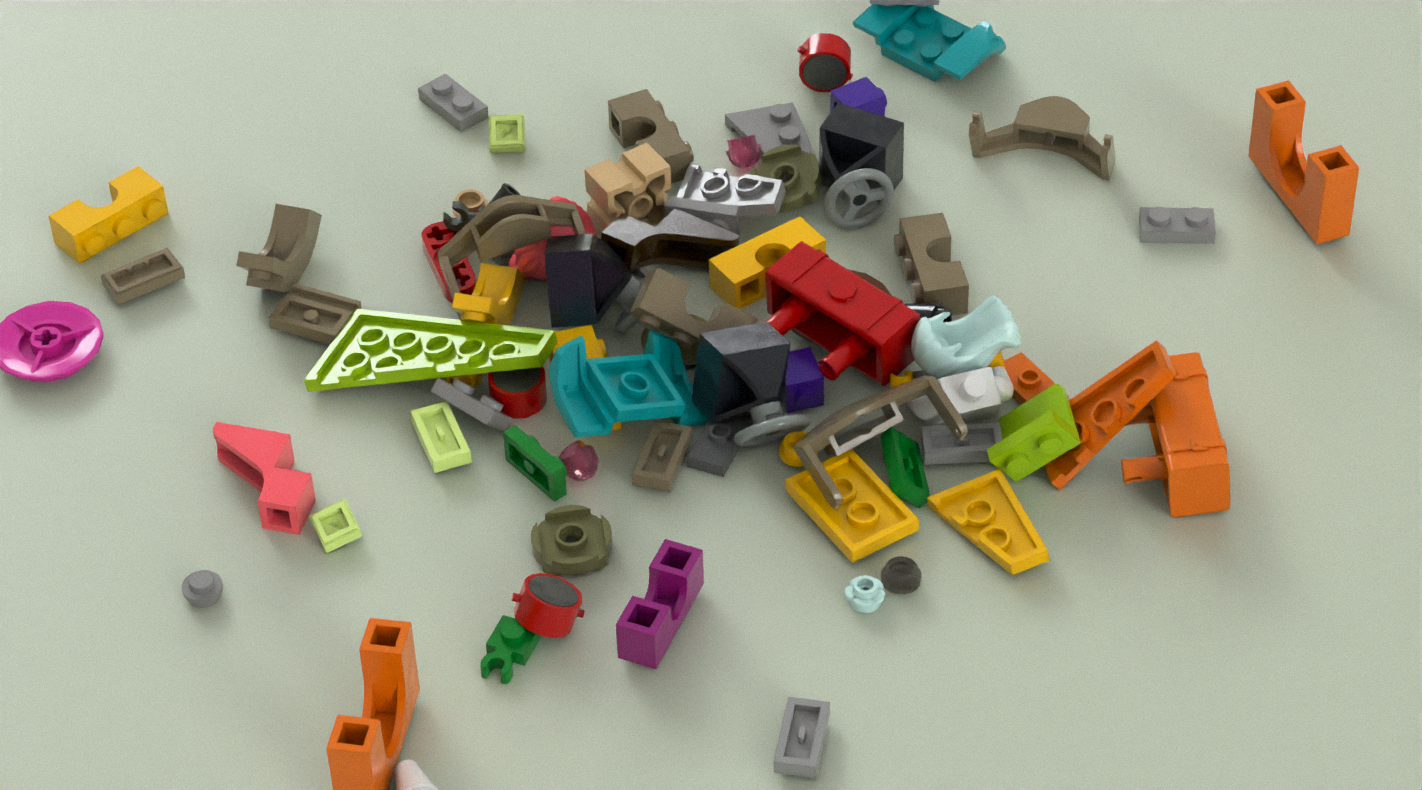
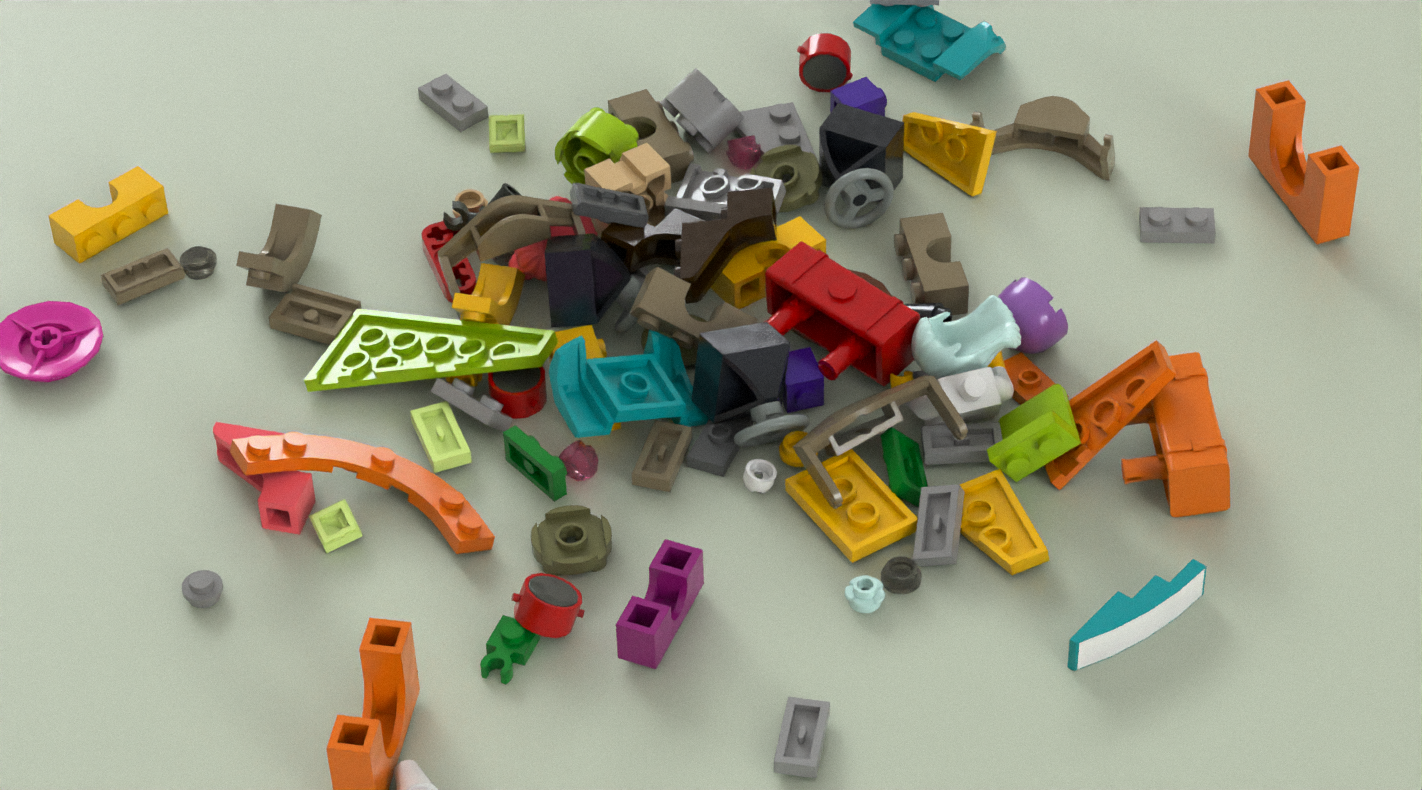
none -> clear smoke plate [179,246,217,280]
none -> orange plate [230,432,495,554]
none -> lime brick [555,107,639,185]
none -> dark grey plate [569,183,649,228]
none -> light grey brick [660,68,744,153]
none -> dark brown arch [674,188,777,304]
none -> white hinge [743,459,777,494]
none -> yellow wing [902,112,997,196]
none -> light grey plate [913,484,965,566]
none -> medium lavender cylinder [998,277,1068,354]
none -> slope [1067,559,1207,671]

